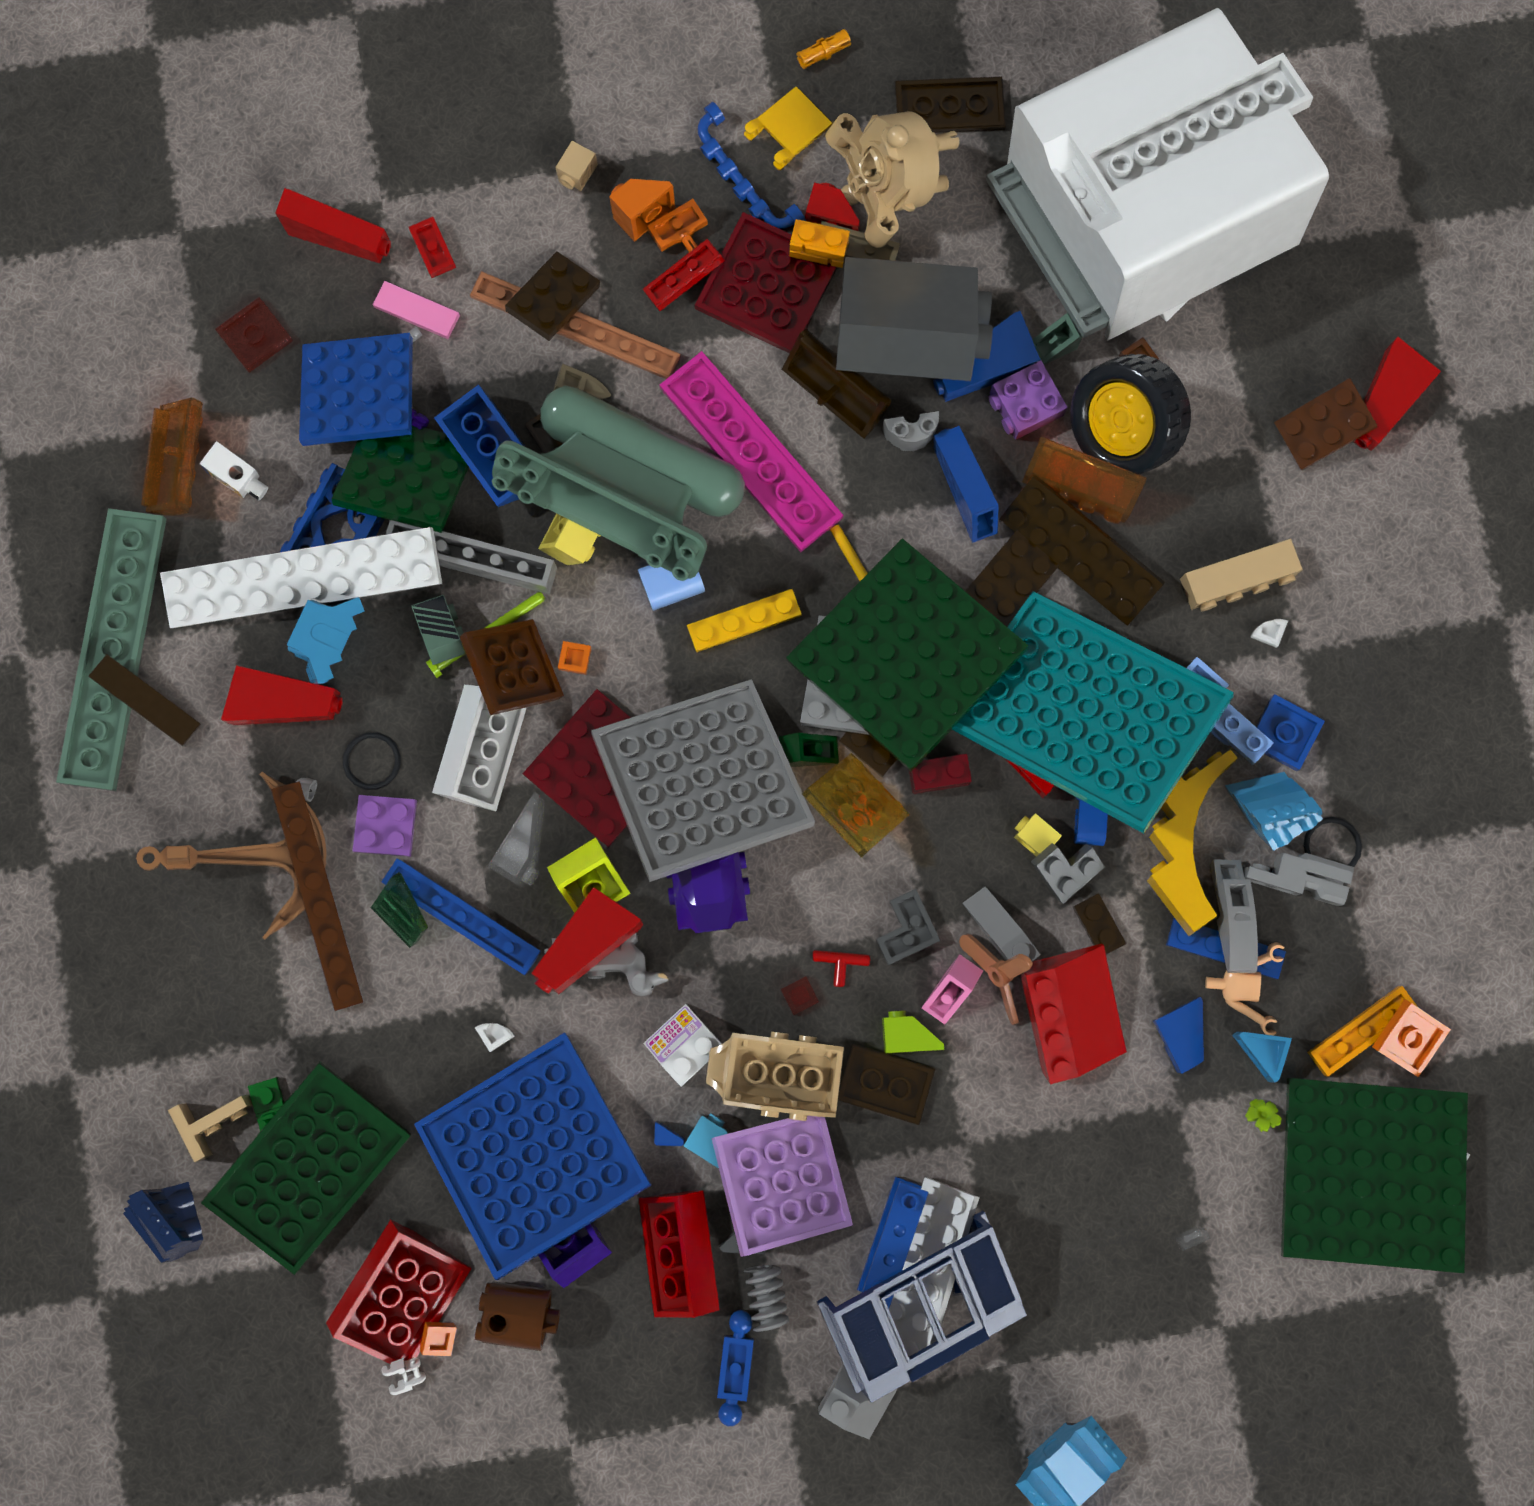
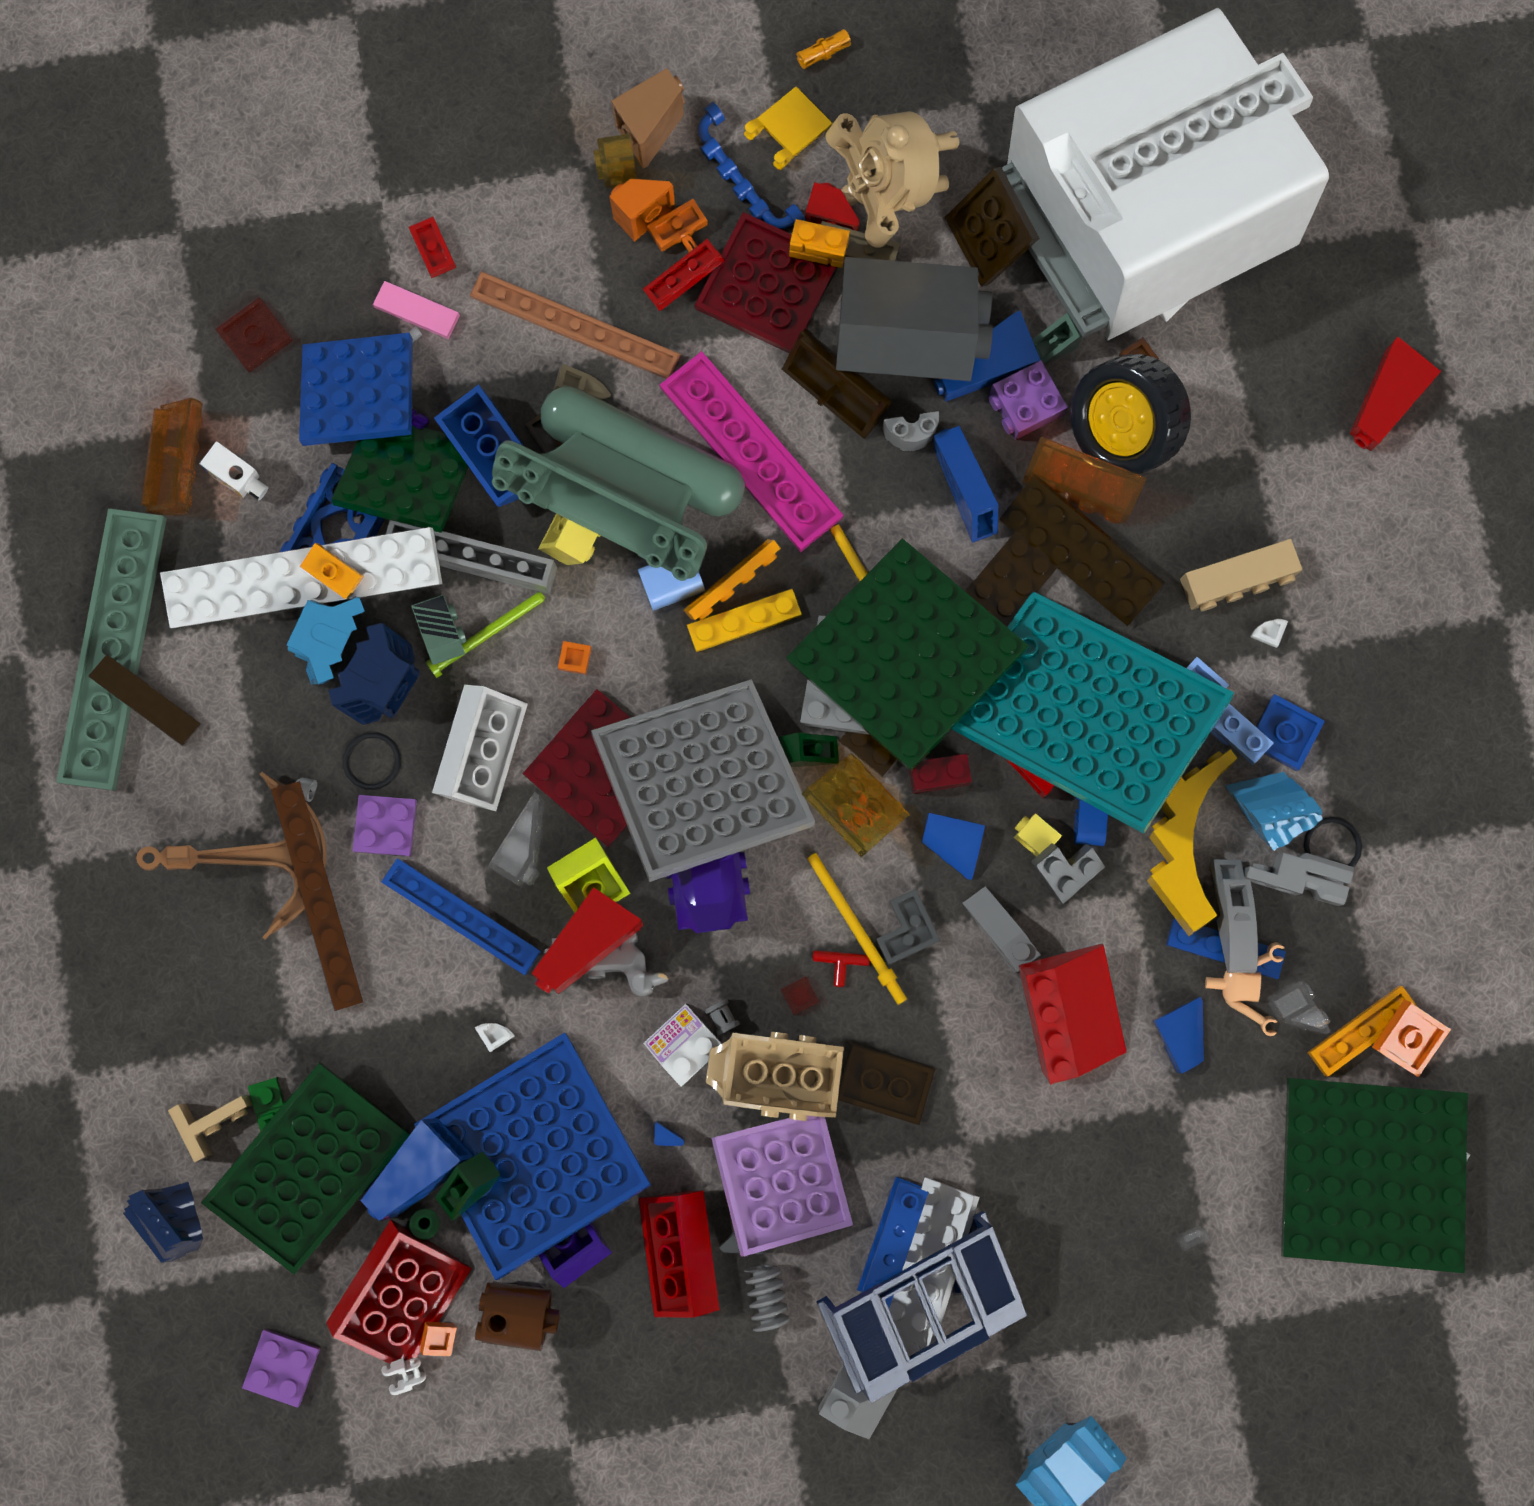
red slope [221,665,343,725] -> none
red slope [275,188,391,263] -> none
clear green wing [370,872,428,948] -> none
reddish brown plate [460,619,564,715] -> none
dark brown plate [505,251,600,341] -> none
tan brick [555,141,598,191] -> none
medium azure slope [684,1113,728,1168] -> none
blue plate [717,1310,754,1427] -> none
lime slope [882,1011,944,1053] -> none
dark brown tile [895,76,1006,133] -> none
bright pink slope [922,954,983,1024] -> none
nougat piece [959,934,1033,1025] -> none
dark brown plate [1073,893,1126,955] -> none
dark azure slope [1232,1032,1292,1083] -> none
lime plant [1245,1099,1282,1132] -> none
reddish brown plate [1274,378,1378,470] -> none
none -> medium lavender plate [242,1329,320,1408]
none -> light orange plate [300,543,364,599]
none -> dark blue slope [328,623,420,725]
none -> blue slope [361,1118,474,1221]
none -> dark green hose [410,1209,440,1240]
none -> dark green slope [435,1152,501,1221]
none -> clear yellow brick [593,133,637,189]
none -> medium nougat slope [611,68,685,168]
none -> light orange plate [683,539,781,620]
none -> light grey bush [705,999,740,1036]
none -> yellow bar [807,853,907,1005]
none -> blue slope [921,813,985,880]
none -> dark brown plate [944,167,1040,287]
none -> clear slope [1265,980,1331,1035]

